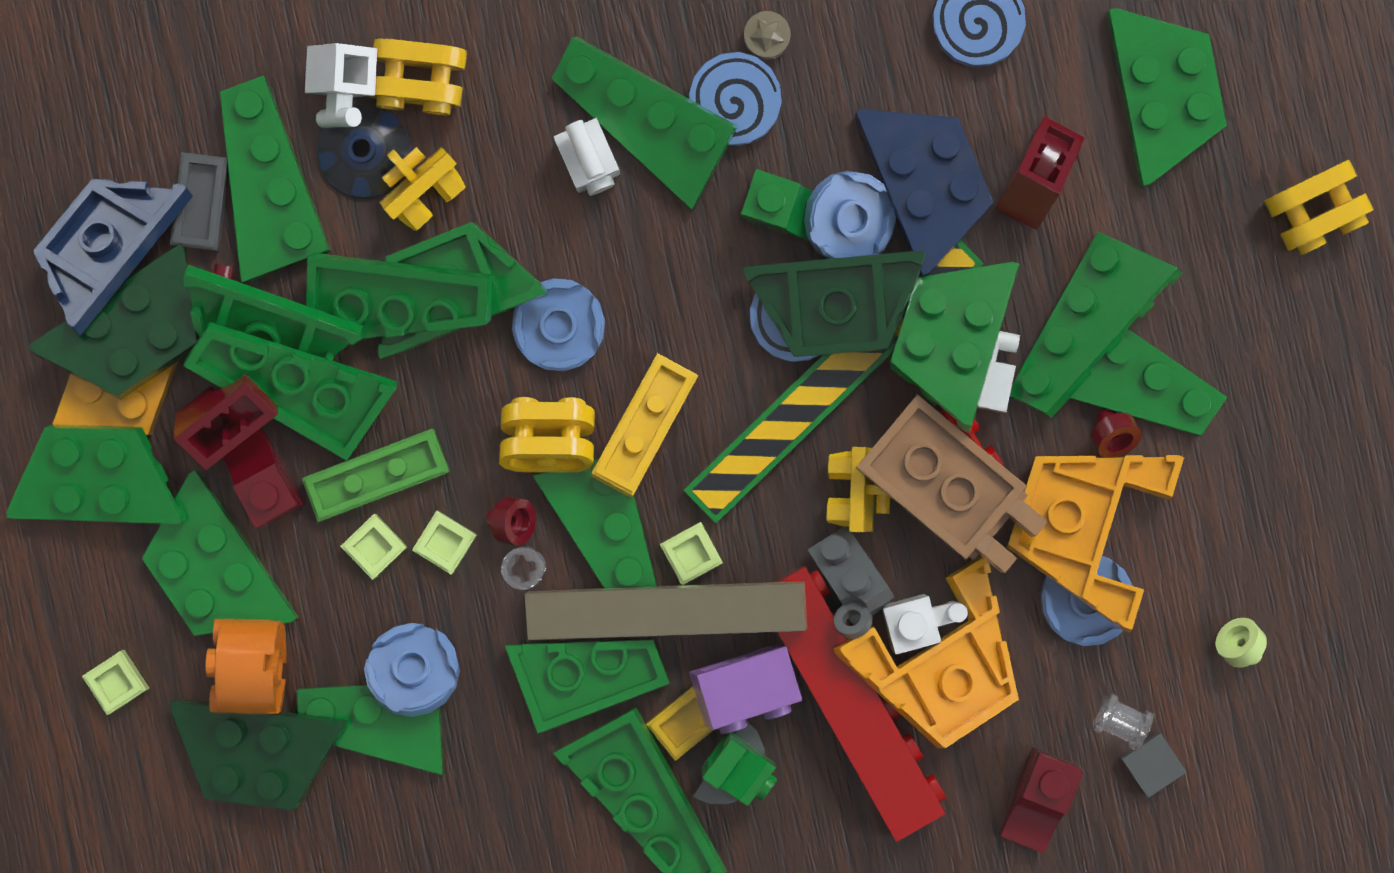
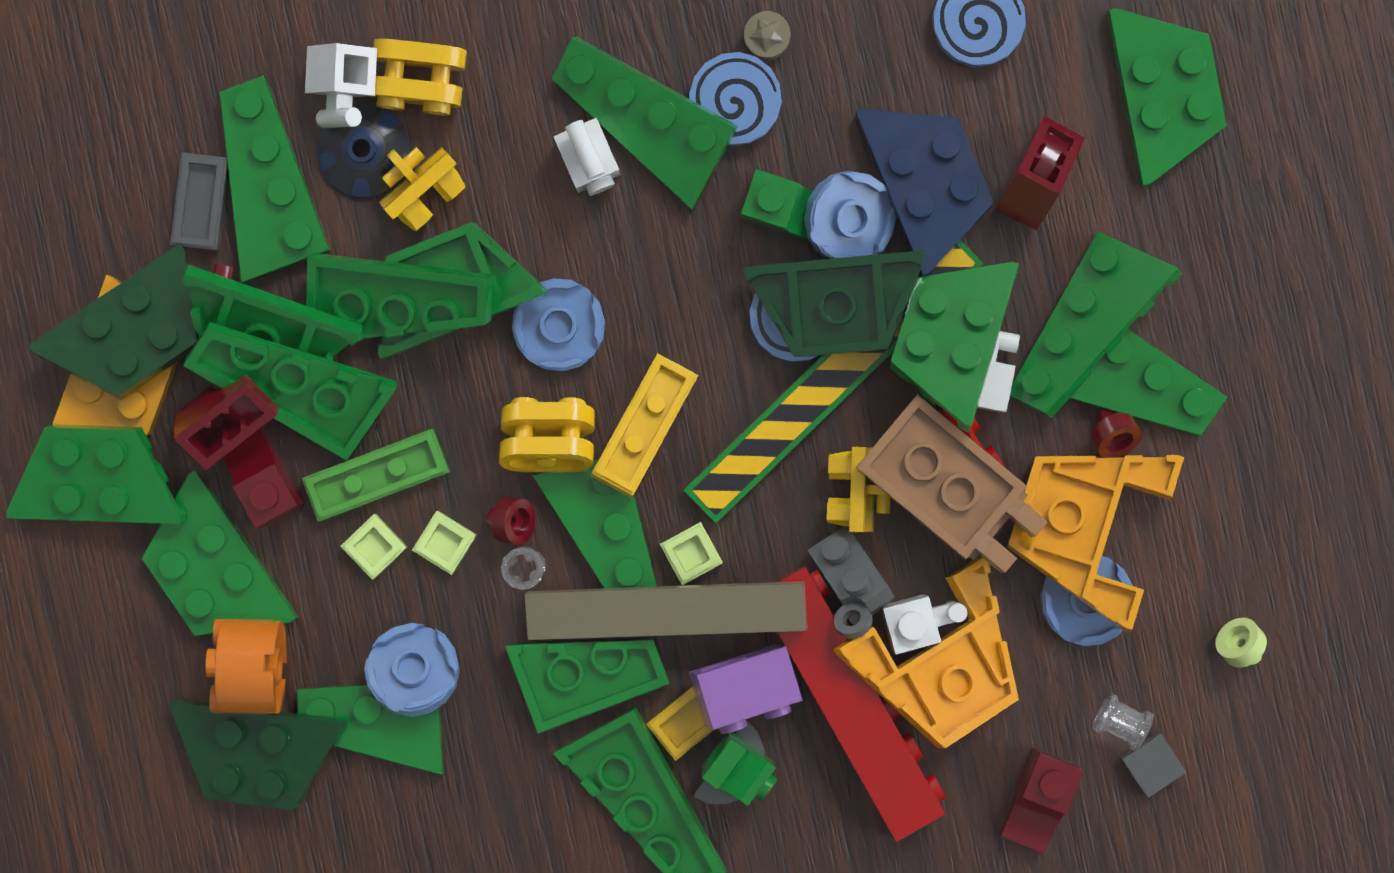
wing [33,179,193,336] -> none
yellowish green tile [82,650,150,715] -> none
yellow brick [1264,160,1374,255] -> none

